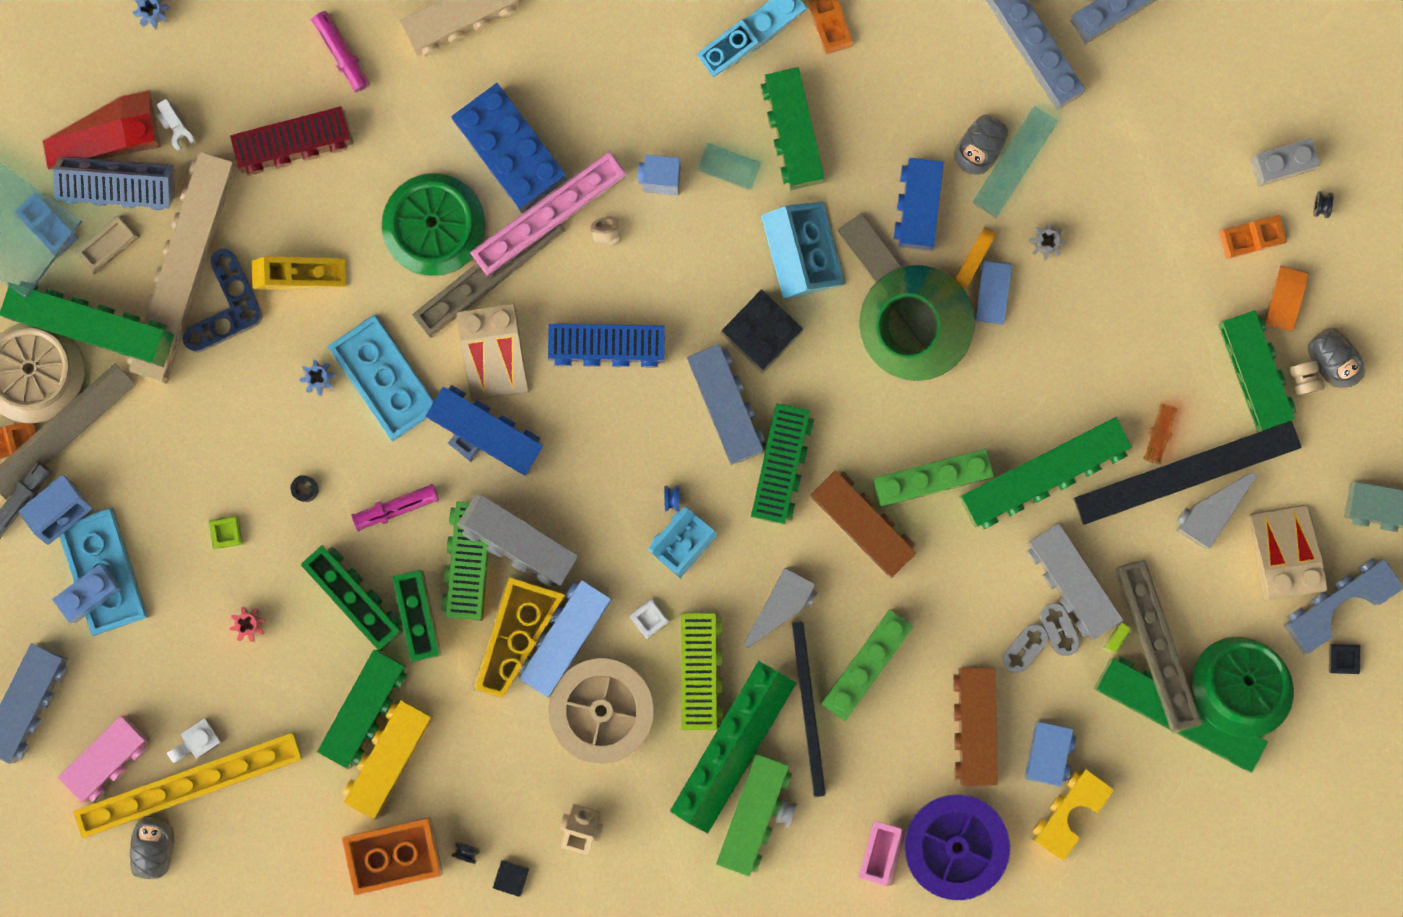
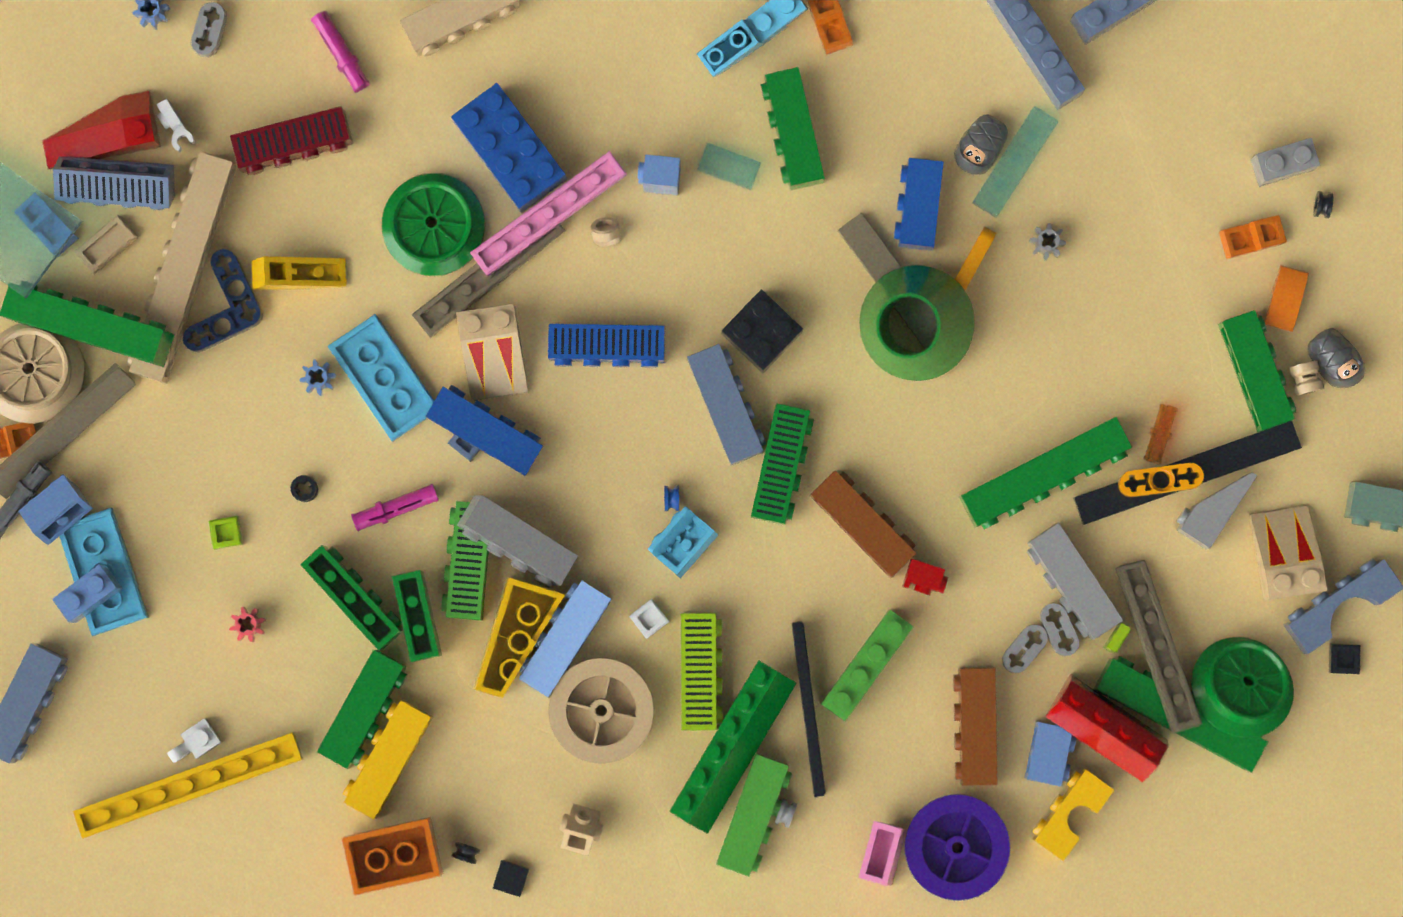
bright pink brick [57,715,149,803] -> none
dark grey piece [130,816,174,879] -> none
light grey slope [744,568,818,648] -> none
medium azure slope [761,201,845,299] -> none
bright green brick [872,449,994,508] -> none
medium blue slope [975,260,1012,325] -> none
none -> light grey beam [191,2,227,57]
none -> red brick [902,559,948,596]
none -> red slope [1045,674,1169,783]
none -> light orange beam [1118,463,1204,497]

